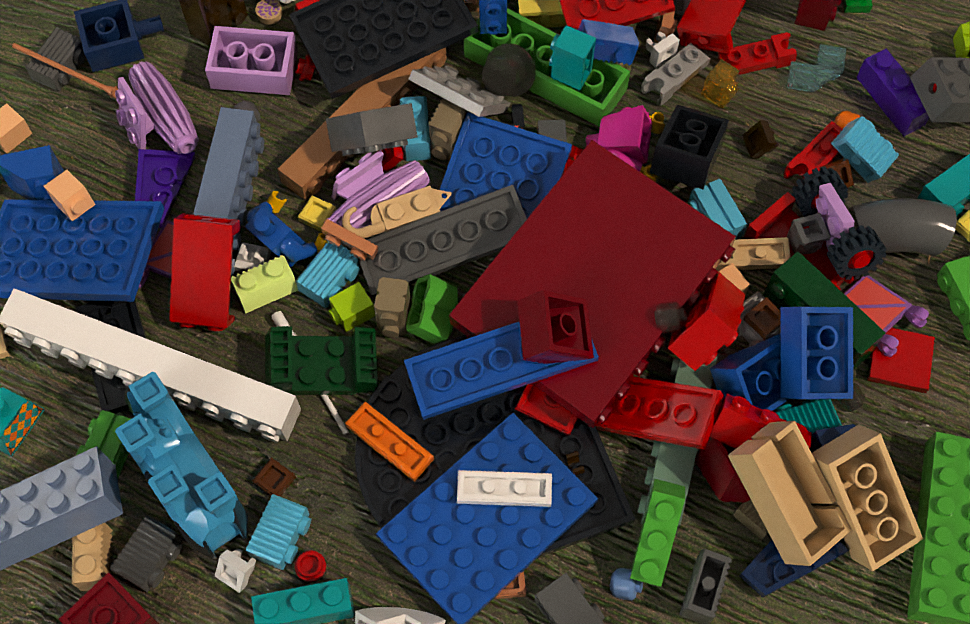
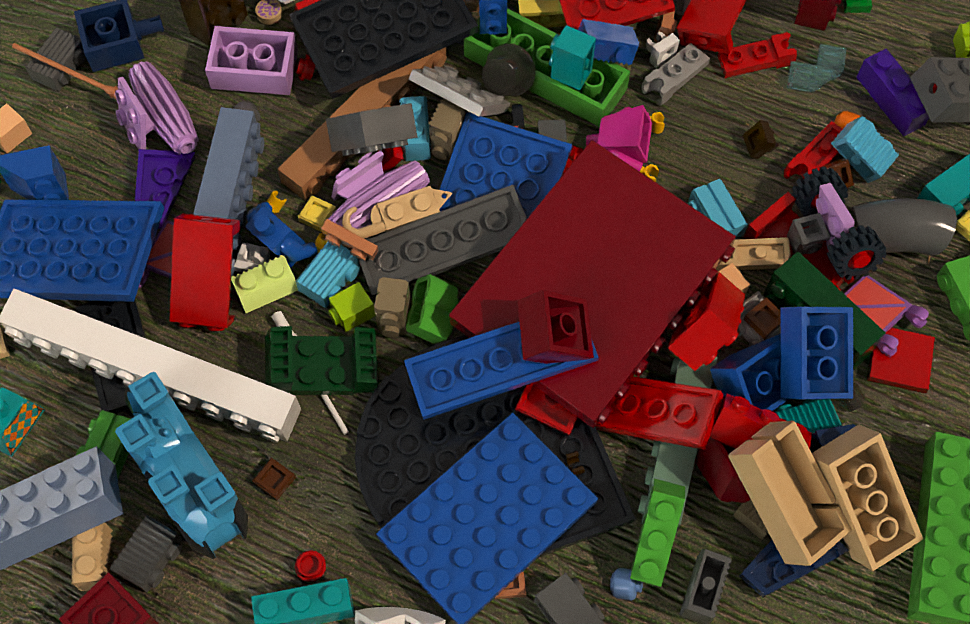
light nougat brick [44,170,96,221] -> none
white tile [215,549,256,593] -> none
medium azure brick [246,494,311,570] -> none
orange tile [345,402,434,482] -> none
white tile [457,470,552,507] -> none
black brick [649,105,730,190] -> none
clear smoke piece [655,301,687,333] -> none
clear yellow brick [701,59,739,109] -> none

